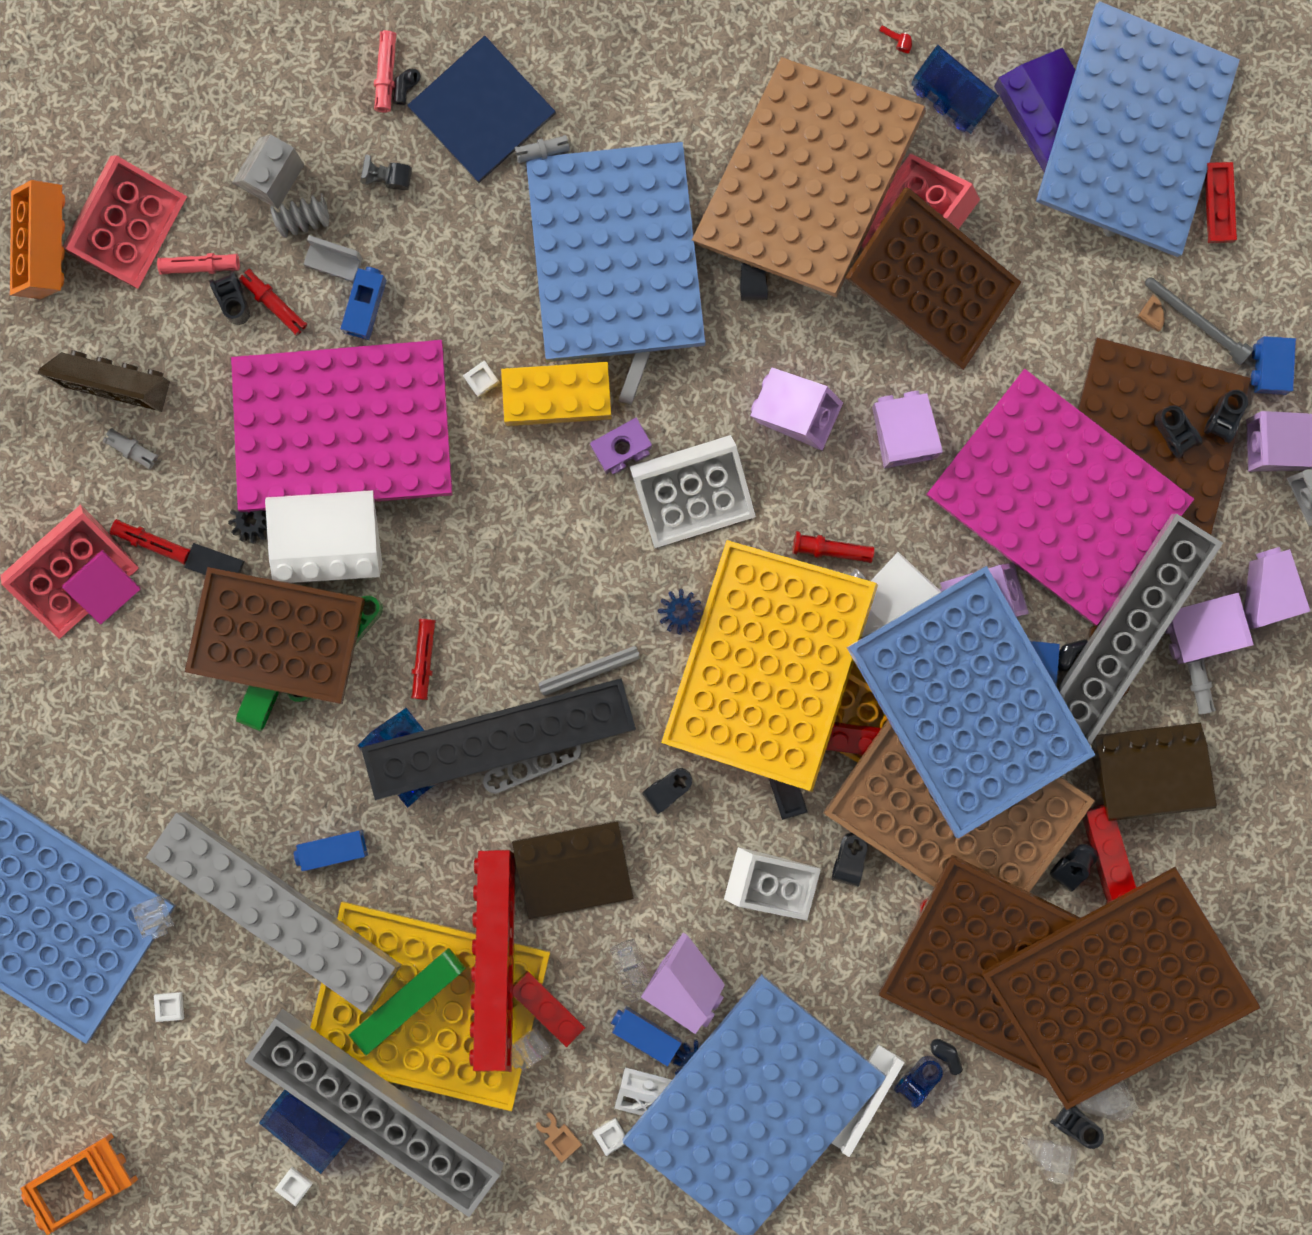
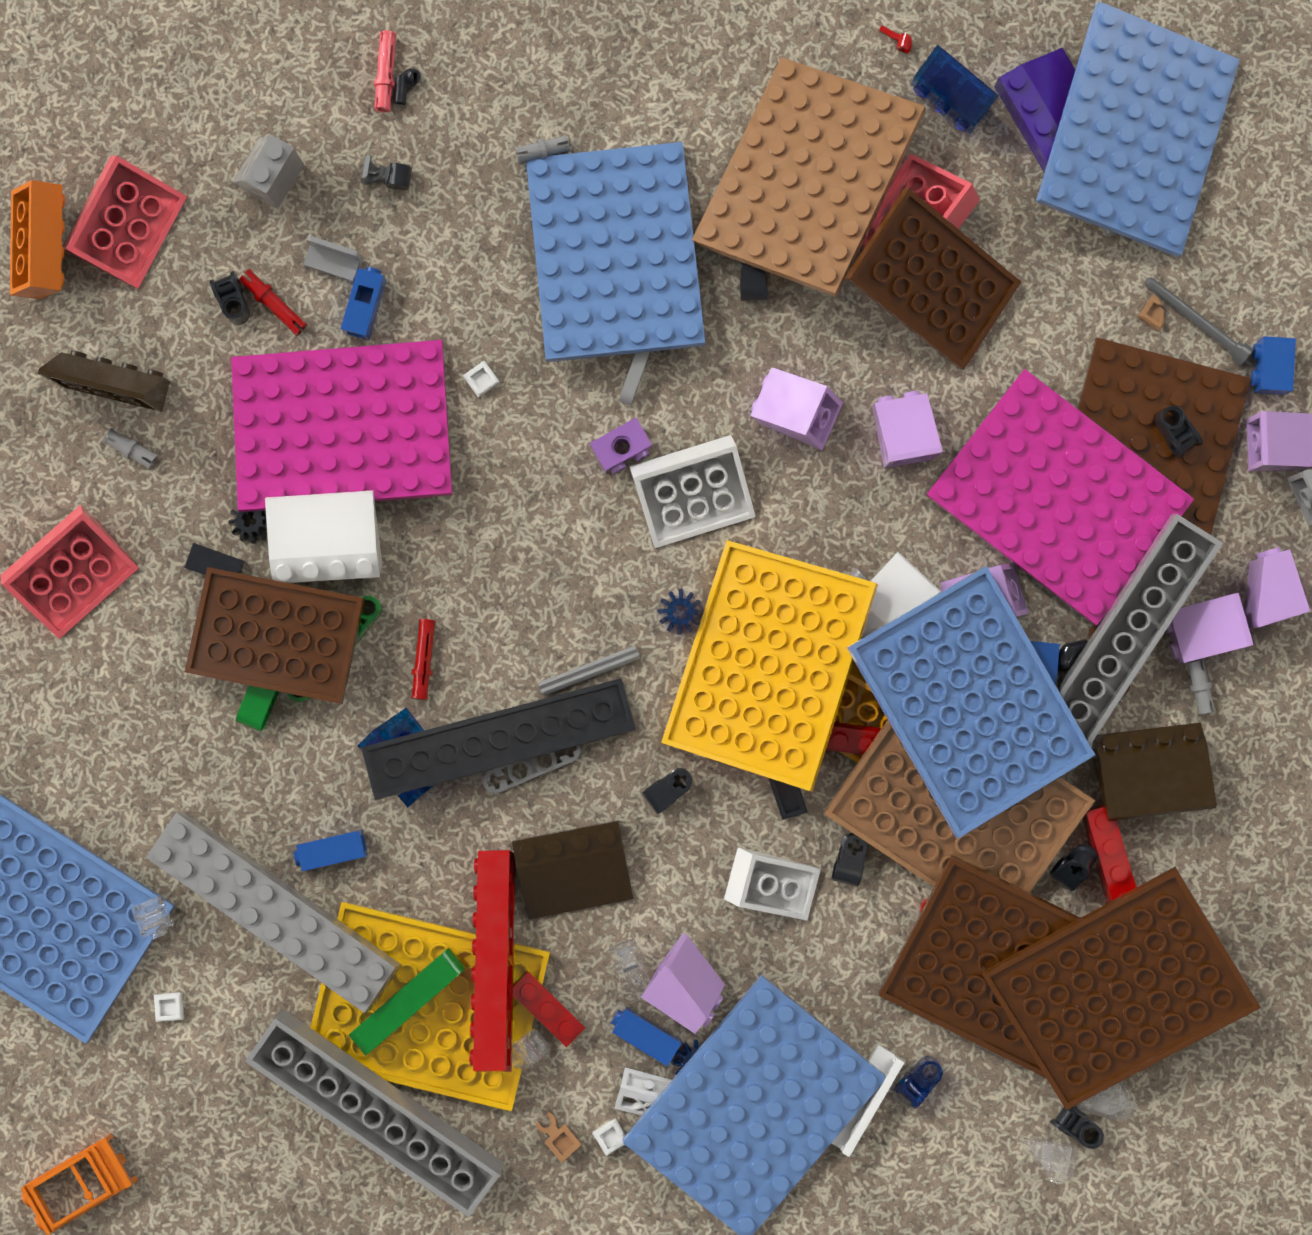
dark pink tile [62,550,140,625] -> none
red pin [110,519,191,565] -> none
coral pin [157,253,240,275] -> none
clear blue slope [259,1089,352,1174] -> none
light grey piece [270,193,329,238] -> none
white tile [275,1167,313,1207] -> none
dark blue tile [407,35,556,184] -> none
yellow brick [501,362,612,426] -> none
red pin [792,531,874,564] -> none
black arm [930,1039,963,1075] -> none
black piece [1204,390,1248,444] -> none
red plate [1205,162,1237,243] -> none

